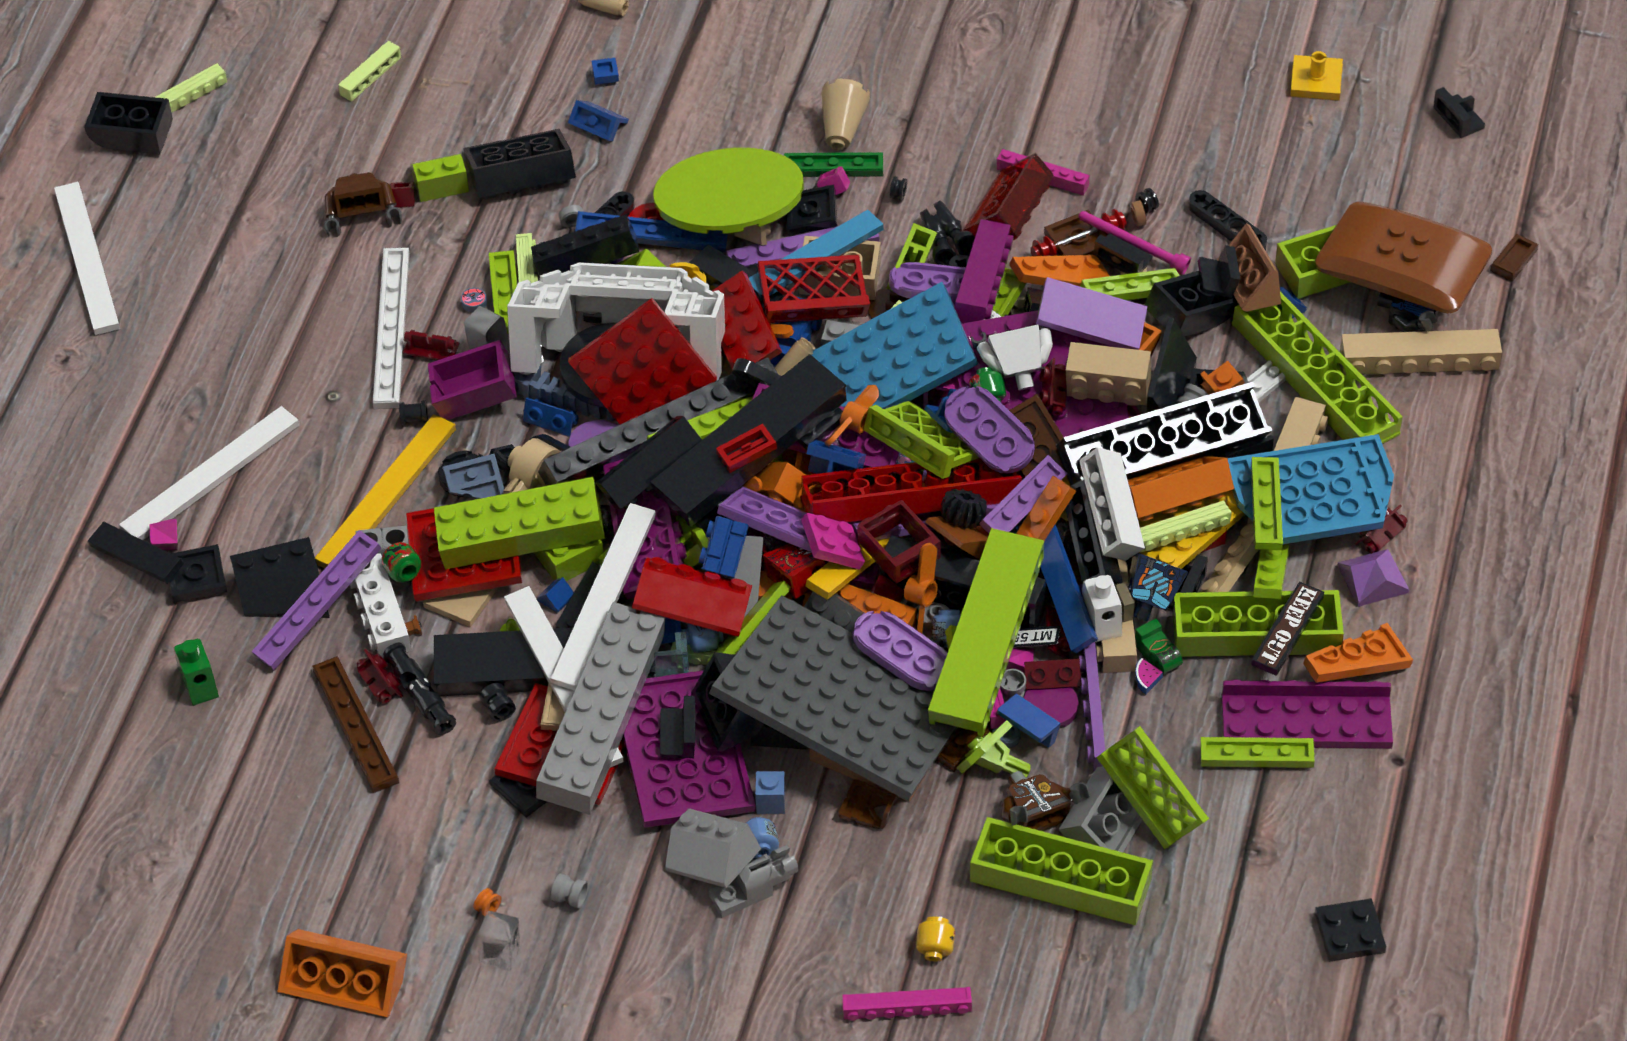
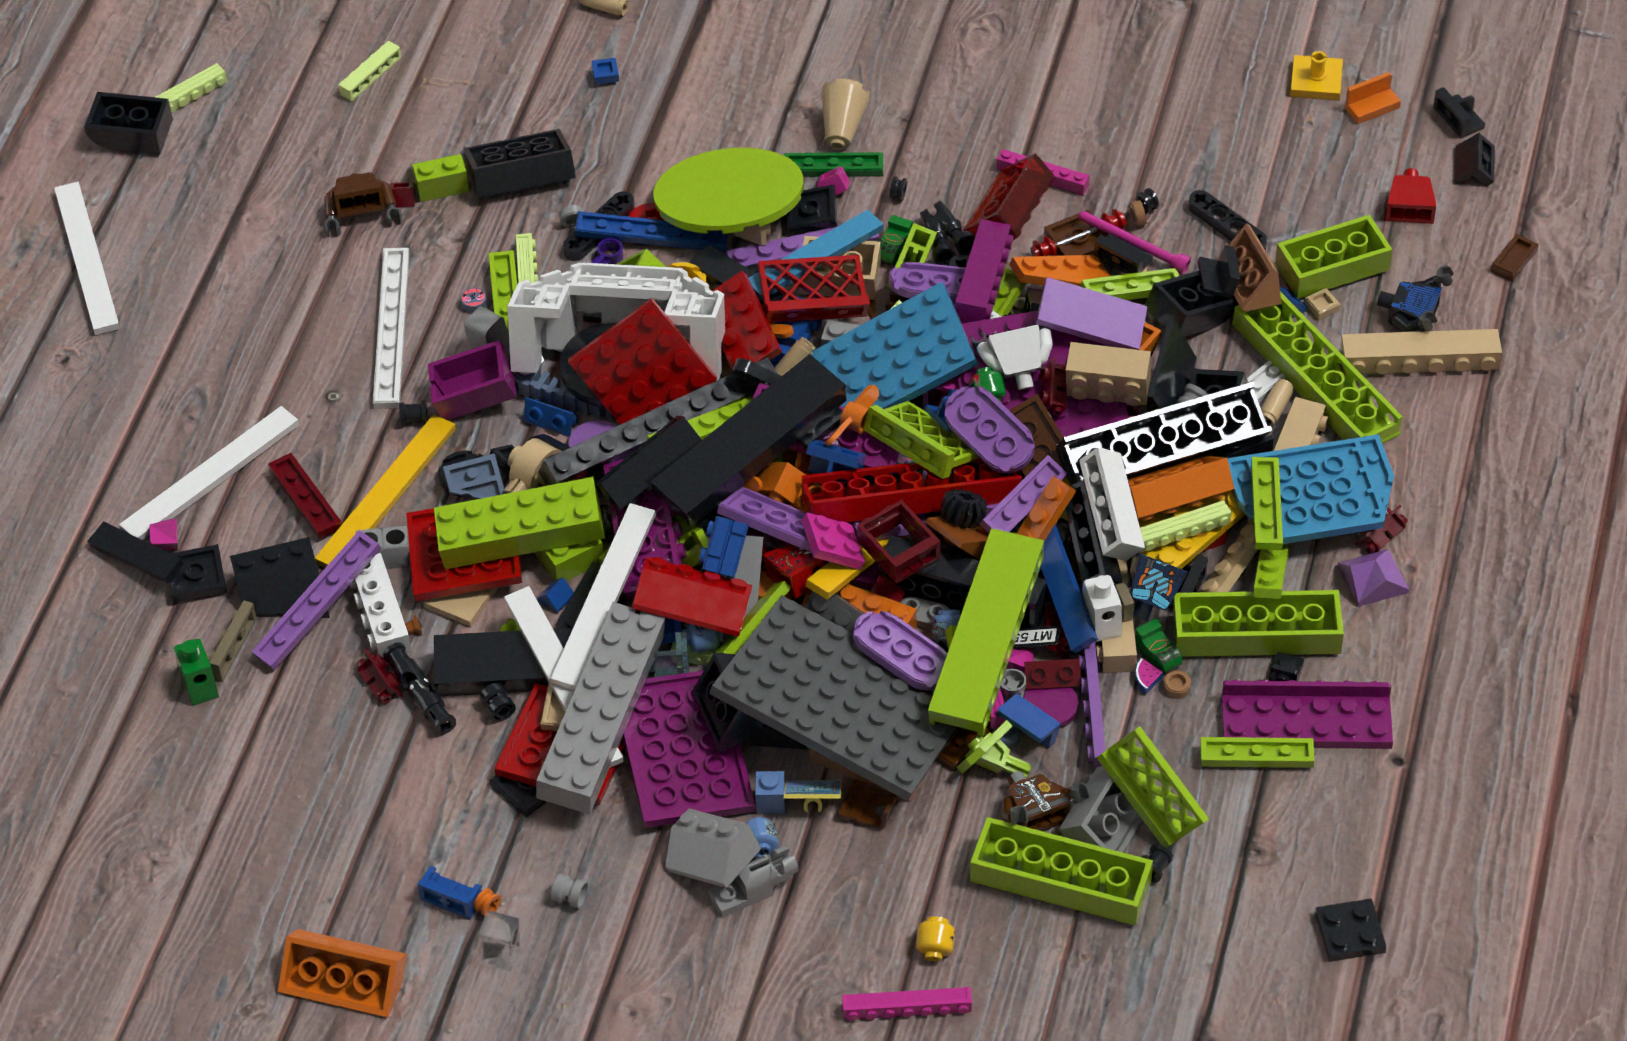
reddish brown tile [312,656,399,793] -> none
green head [381,542,421,582] -> none
dark red hinge [403,330,460,360] -> none
black brick [531,214,639,275] -> none
blue panel [568,100,629,141] -> none
black panel [660,696,695,758] -> none
red tile [716,424,777,473] -> none
orange piece [904,543,937,634] -> none
orange bracket [1200,361,1245,395] -> none
tile [1251,581,1324,676] -> none
orange wing [1303,623,1413,683] -> none
dark orange wedge [1315,201,1492,314] -> none
none -> dark tan plate [208,600,257,682]
none -> dark red plate [268,453,342,539]
none -> blue hinge [417,866,482,920]
none -> piece [784,780,842,812]
none -> green leg [879,215,913,265]
none -> black bush [1147,844,1173,883]
none -> medium nougat tile [1163,671,1191,699]
none -> tan piece [1261,379,1294,428]
none -> black bracket [1269,652,1304,681]
none -> tan tile [1304,288,1341,320]
none -> orange panel [1345,72,1401,124]
none -> red torso [1386,168,1436,224]
none -> black panel [1455,133,1495,187]

